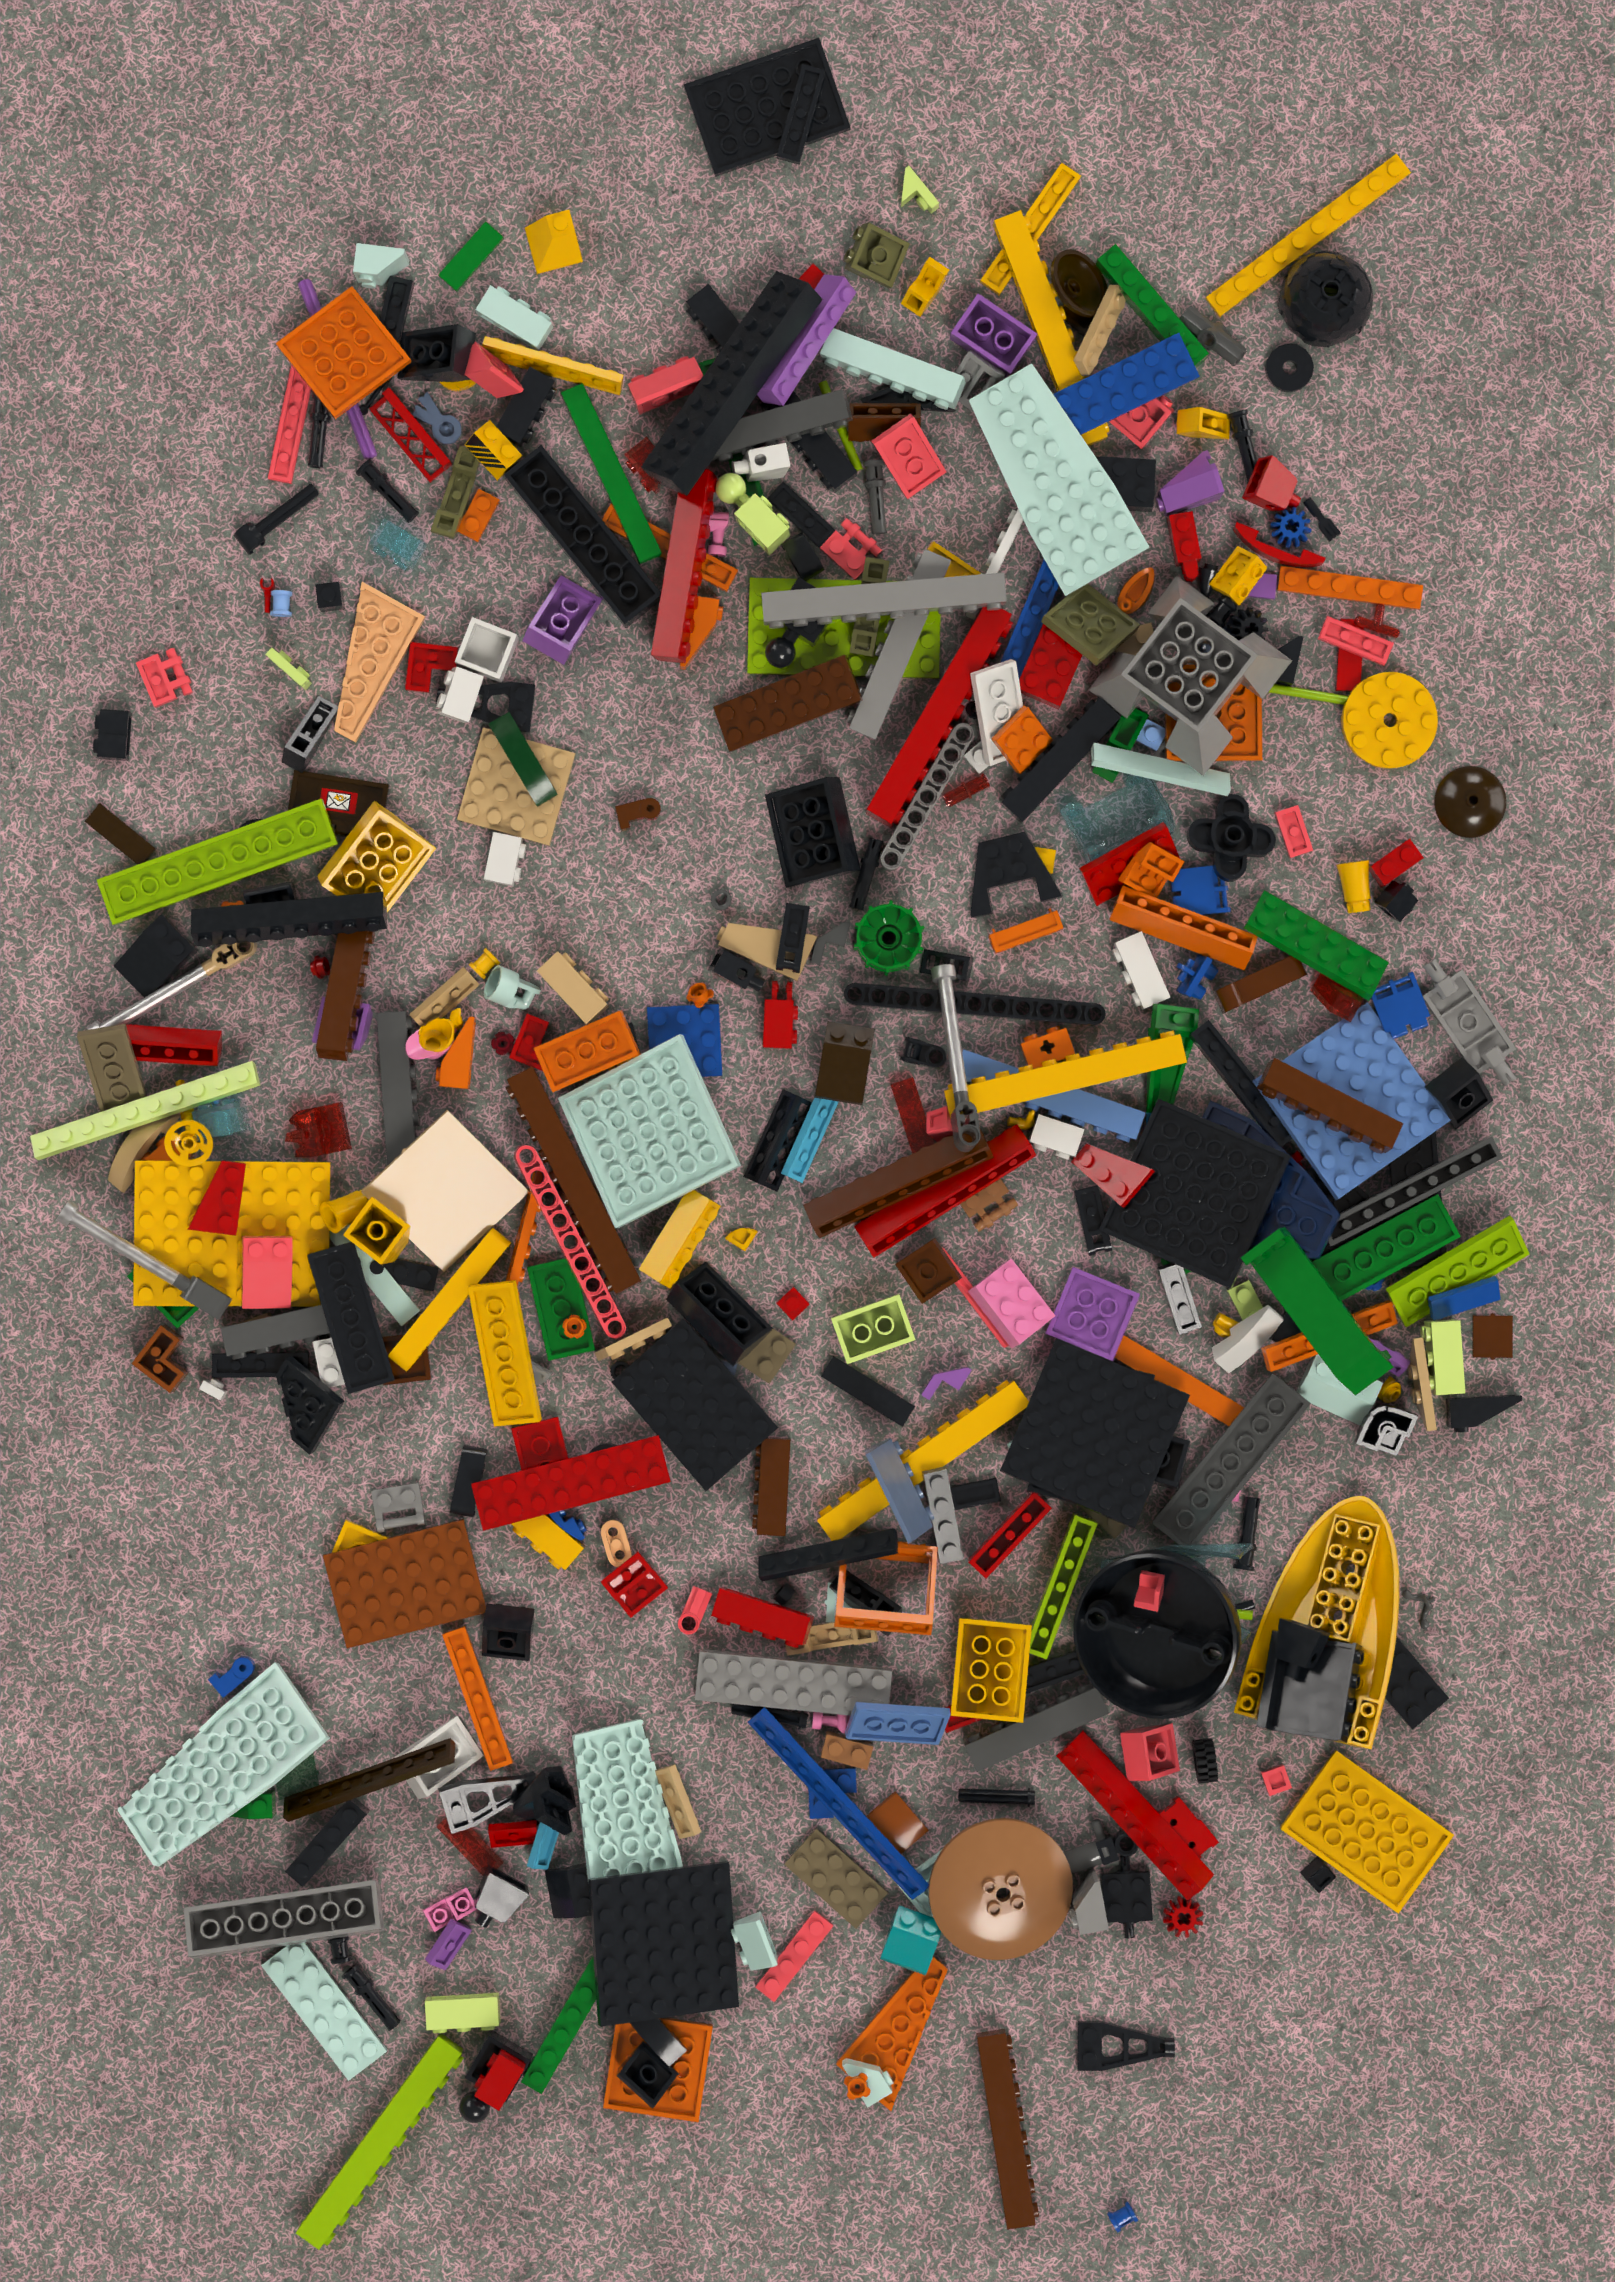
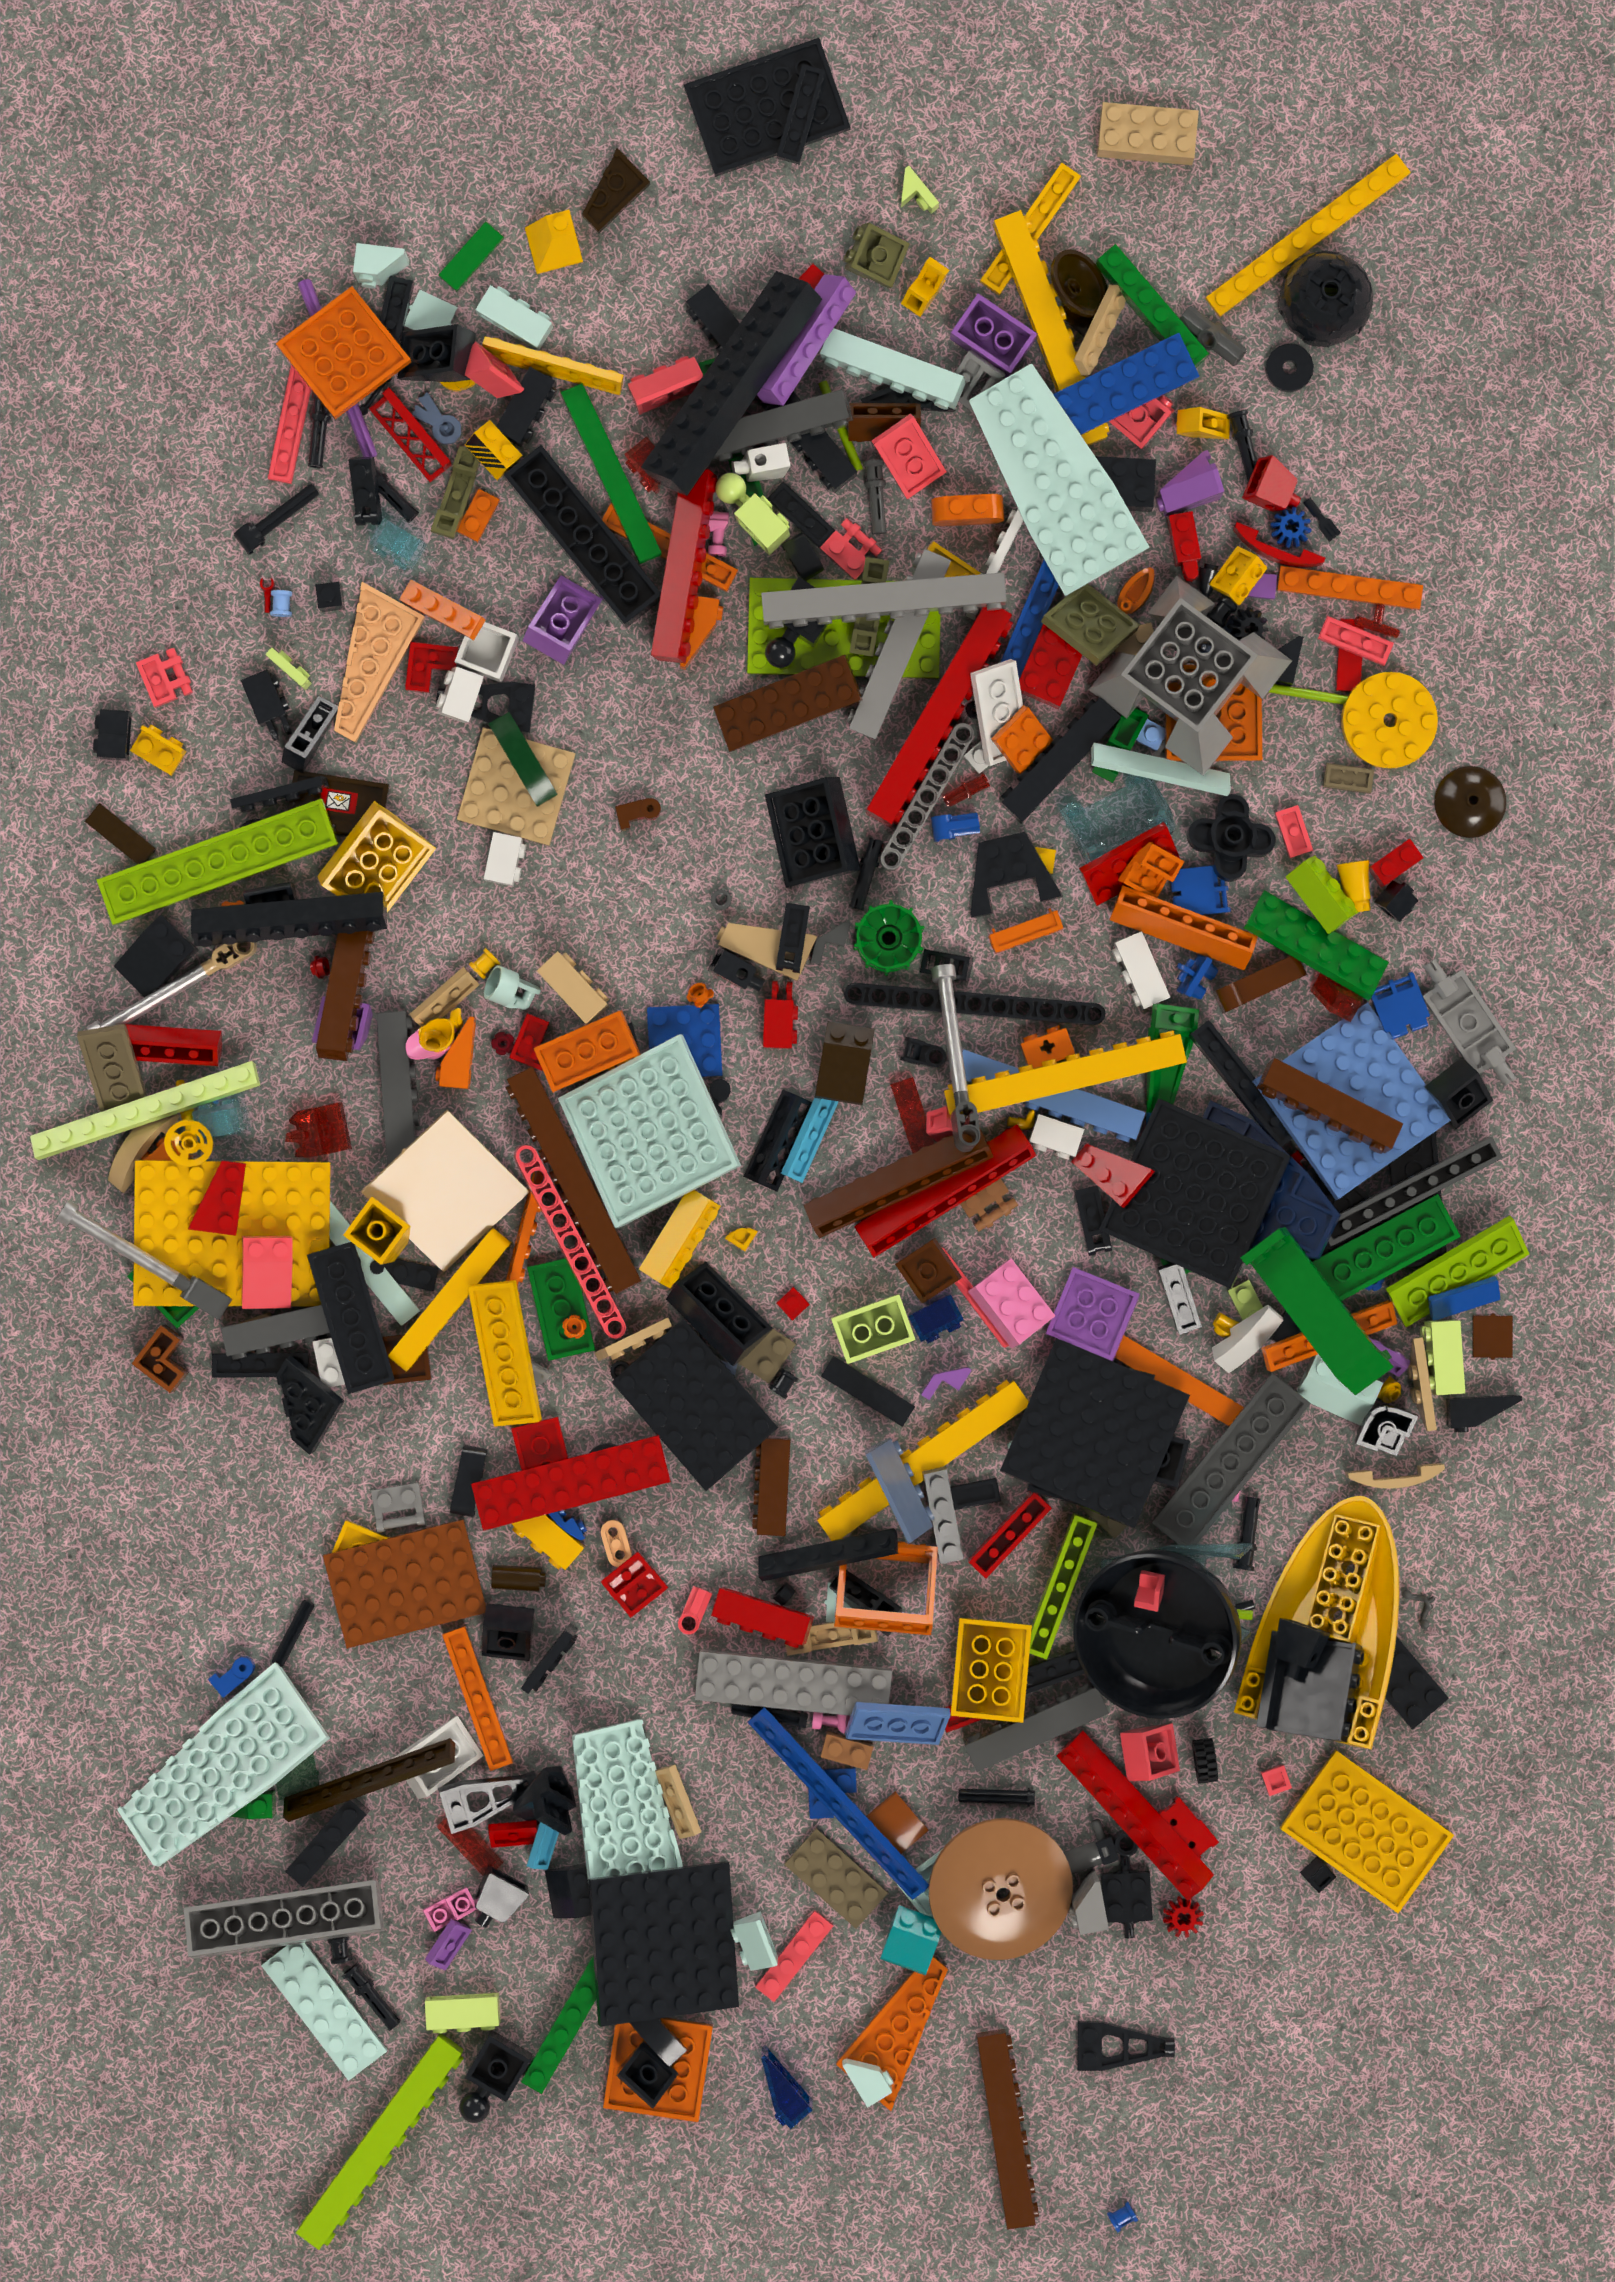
white plate [199,1378,228,1400] -> none
yellow plant [320,1190,369,1233] -> none
red brick [473,2049,526,2111] -> none
orange plate [844,2073,871,2100] -> none
none -> yellow bracket [130,724,187,776]
none -> black plate [230,776,329,813]
none -> black hinge [241,669,293,741]
none -> black axle [272,1600,315,1667]
none -> black plate [348,457,382,526]
none -> orange plate [399,580,486,641]
none -> light aqua piece [405,290,458,330]
none -> dark brown brick [491,1565,546,1592]
none -> black plate [521,1623,578,1694]
none -> dark brown wing [582,148,650,234]
none -> black leg [710,1079,731,1119]
none -> clear blue slope [761,2045,813,2129]
none -> black bush [768,1367,799,1399]
none -> clear blue brick [908,1294,964,1344]
none -> orange brick [931,494,1004,527]
none -> blue piece [931,813,980,842]
none -> tan brick [1097,102,1199,165]
none -> lime brick [1286,855,1359,934]
none -> dark tan plate [1323,763,1374,794]
none -> tan slope [1345,1463,1445,1489]

